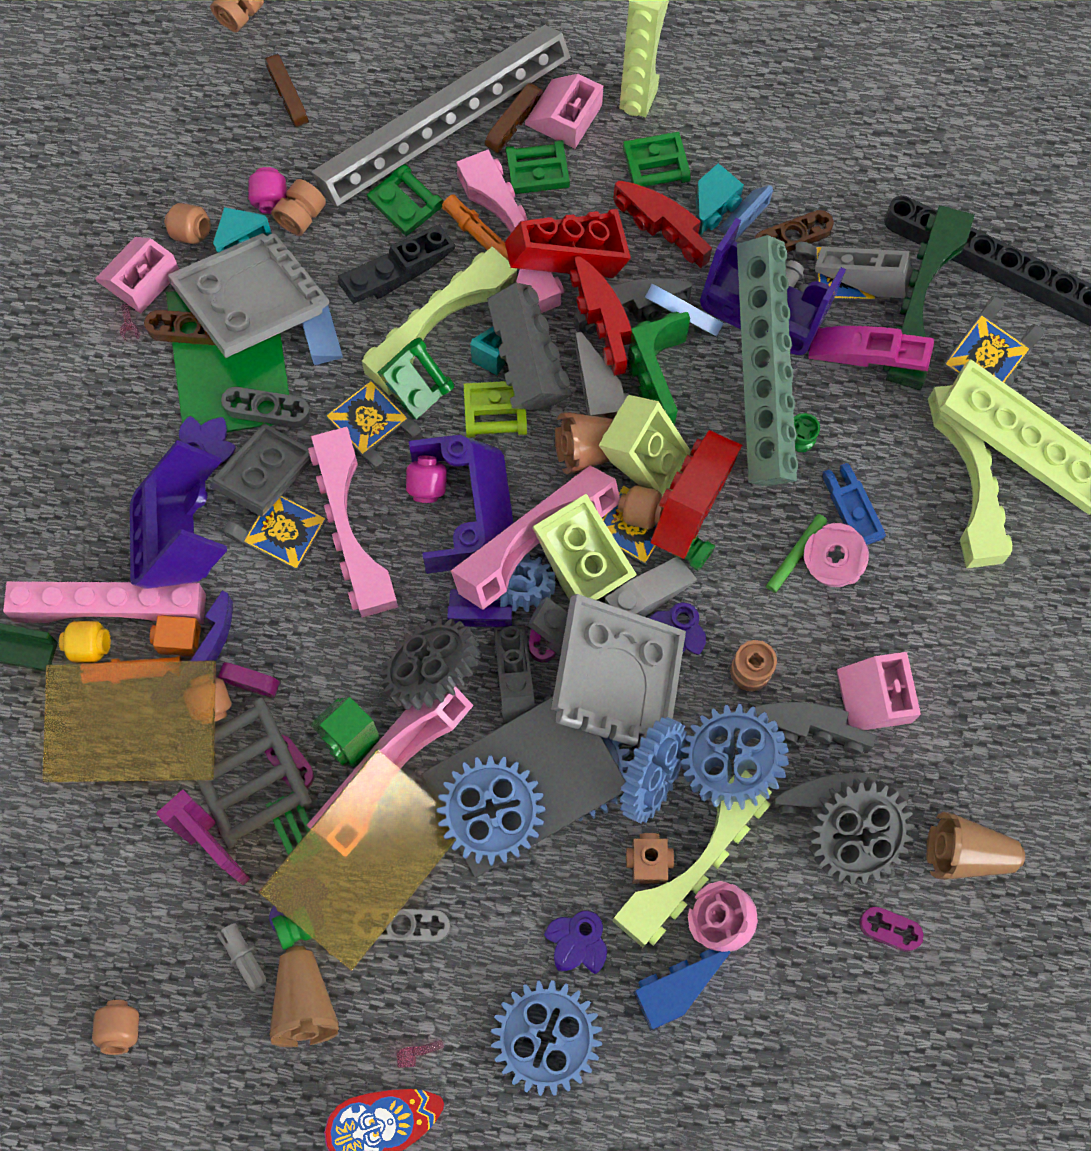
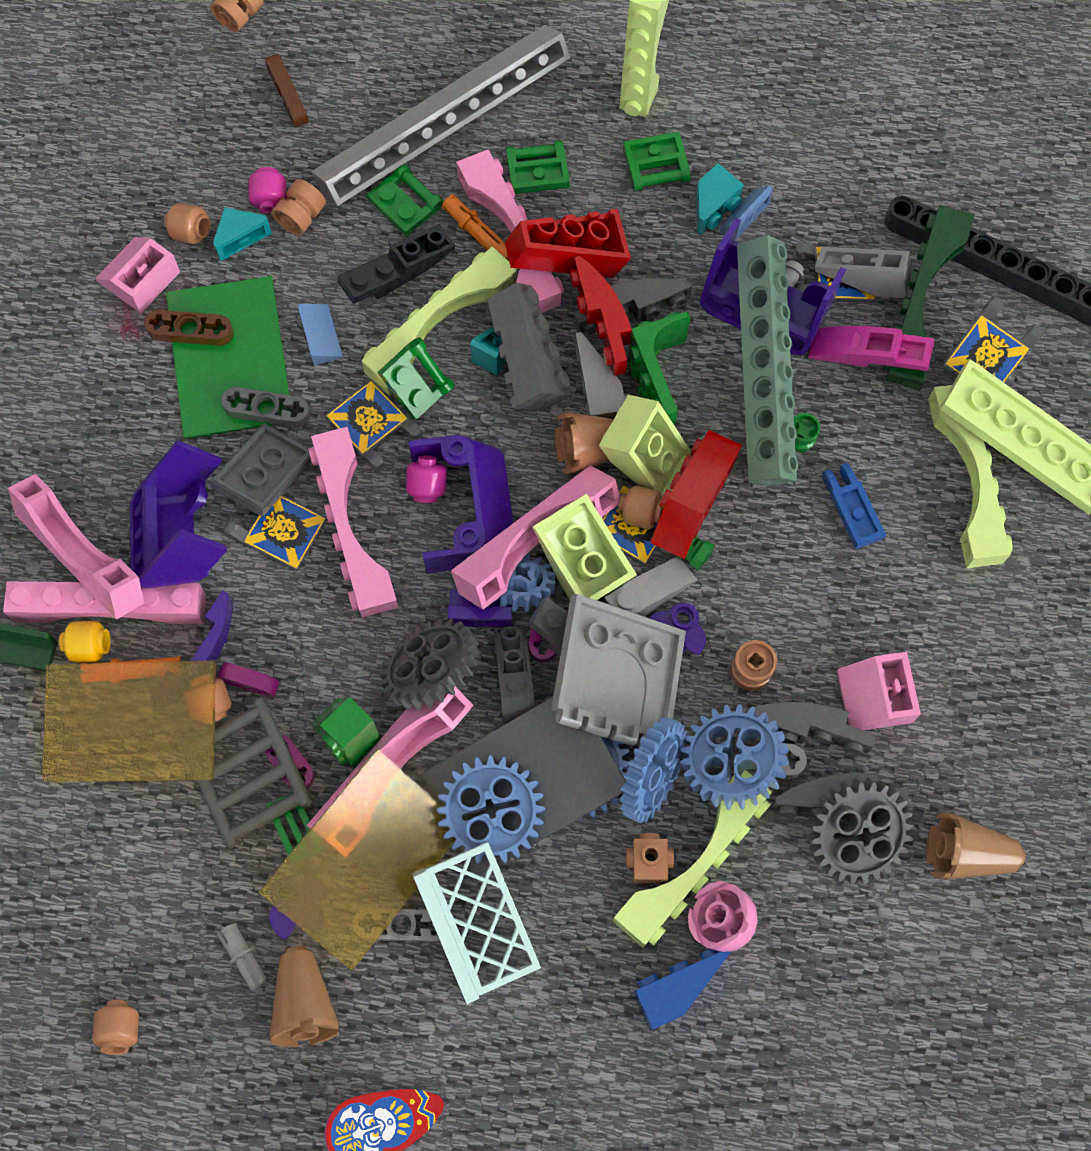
orange brick [150,615,201,657] -> none
magenta fence [156,789,250,885] -> none
light grey hinge [168,233,329,358] -> none
dark purple plate [179,416,236,464] -> none
green wheel [271,906,315,950] -> none
clear pink hand [397,1040,444,1068] -> none
lime plate [464,381,527,438] -> none
reddish brown beam [484,82,543,154] -> none
medium blue gear [491,980,602,1096] -> none
bright pink slope [525,74,603,149] -> none
dark purple plate [544,910,607,974] -> none
red slope [613,180,712,268] -> none
light blue beam [645,284,724,337] -> none
reddish brown beam [755,210,834,252] -> none
bright green bar [766,514,827,593] -> none
bright pink plate [804,523,869,587] -> none
magenta beam [859,907,924,952] -> none
none -> bright pink arch [8,474,145,620]
none -> light aqua fence [412,841,541,1004]
none -> light grey wheel [781,744,807,780]

